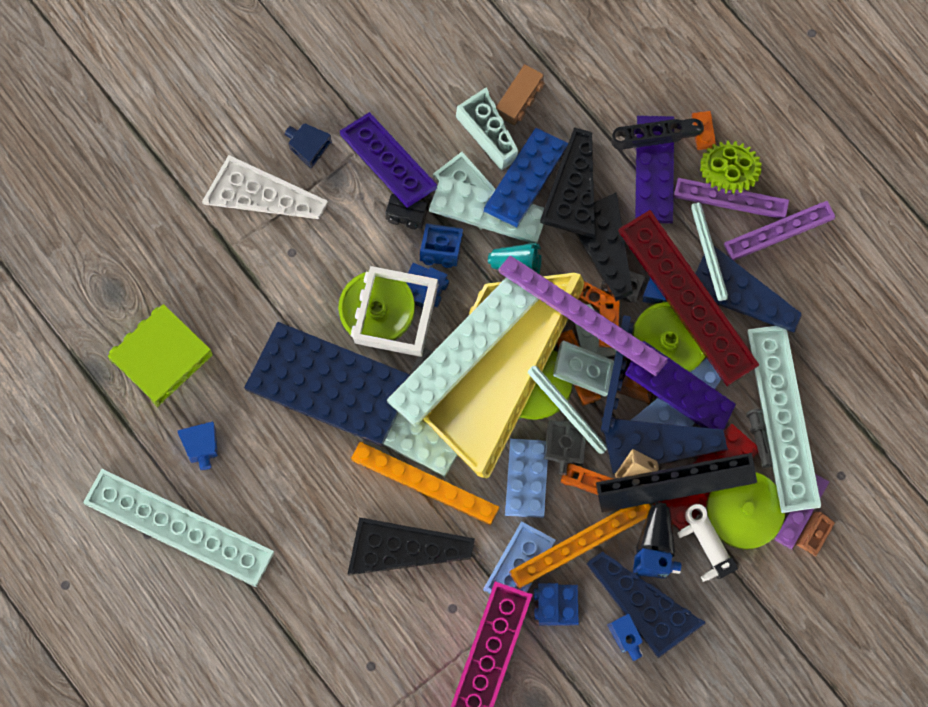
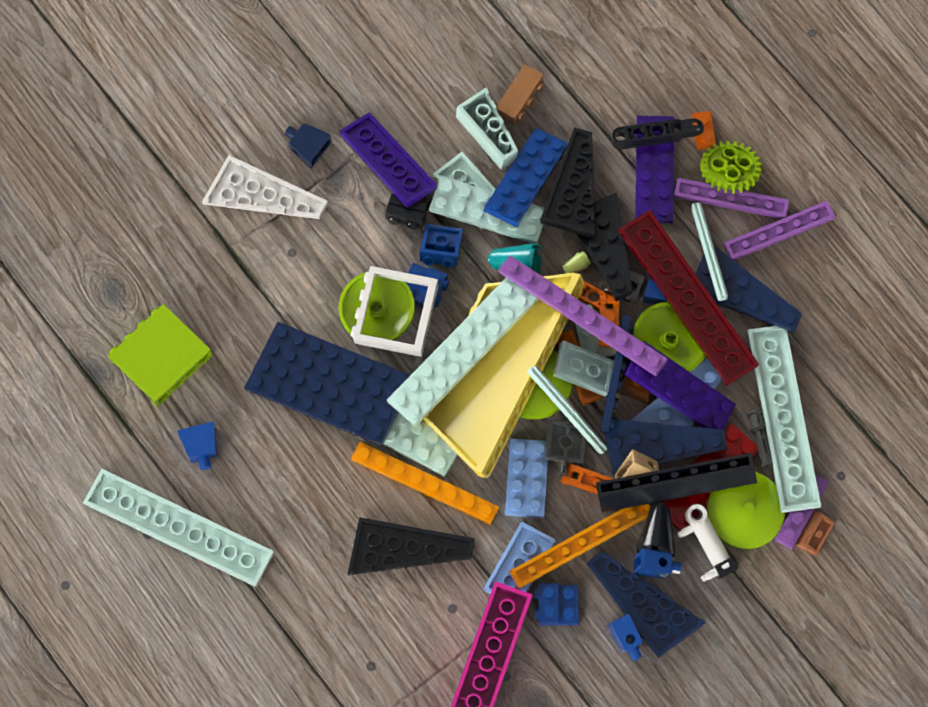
none -> yellowish green cone [562,251,591,274]

